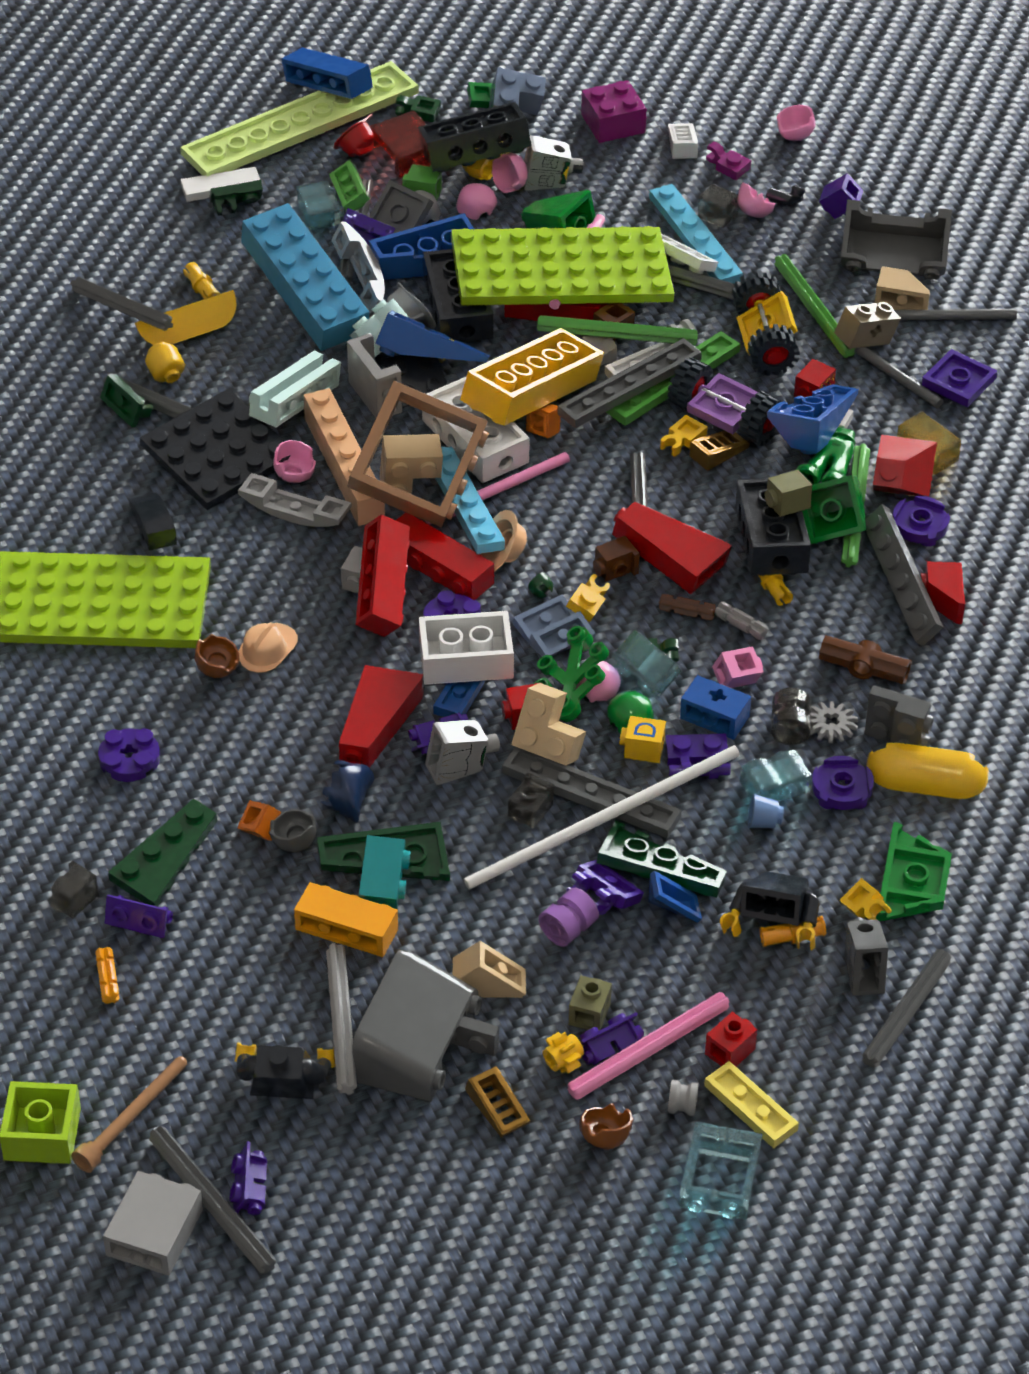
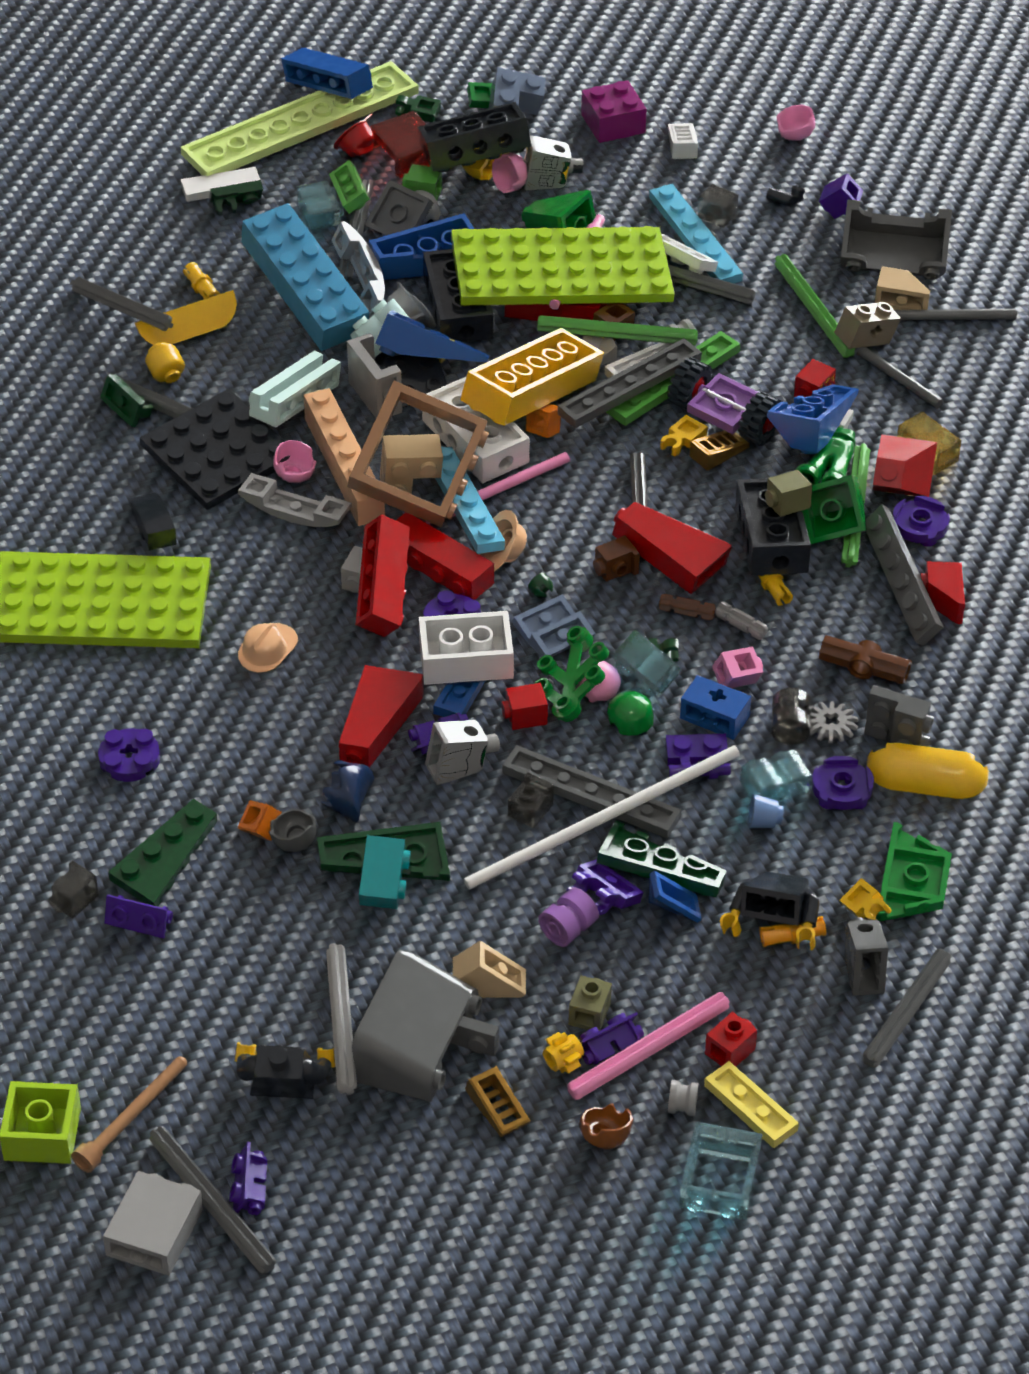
light orange axle [95,946,120,1004] -> none
dark orange hair [194,634,239,678] -> none
light orange brick [294,882,398,957] -> none
dark purple hinge [342,208,395,245] -> none
bright pink hair [456,183,497,220] -> none
tan brick [511,683,586,766] -> none
yellow plate [566,574,610,622] -> none
yellow brick [619,716,666,763] -> none
magenta plate [706,141,752,180] -> none
plate [732,271,800,375] -> none
bright pink hair [737,183,775,218] -> none
dark purple plate [921,349,997,408] -> none

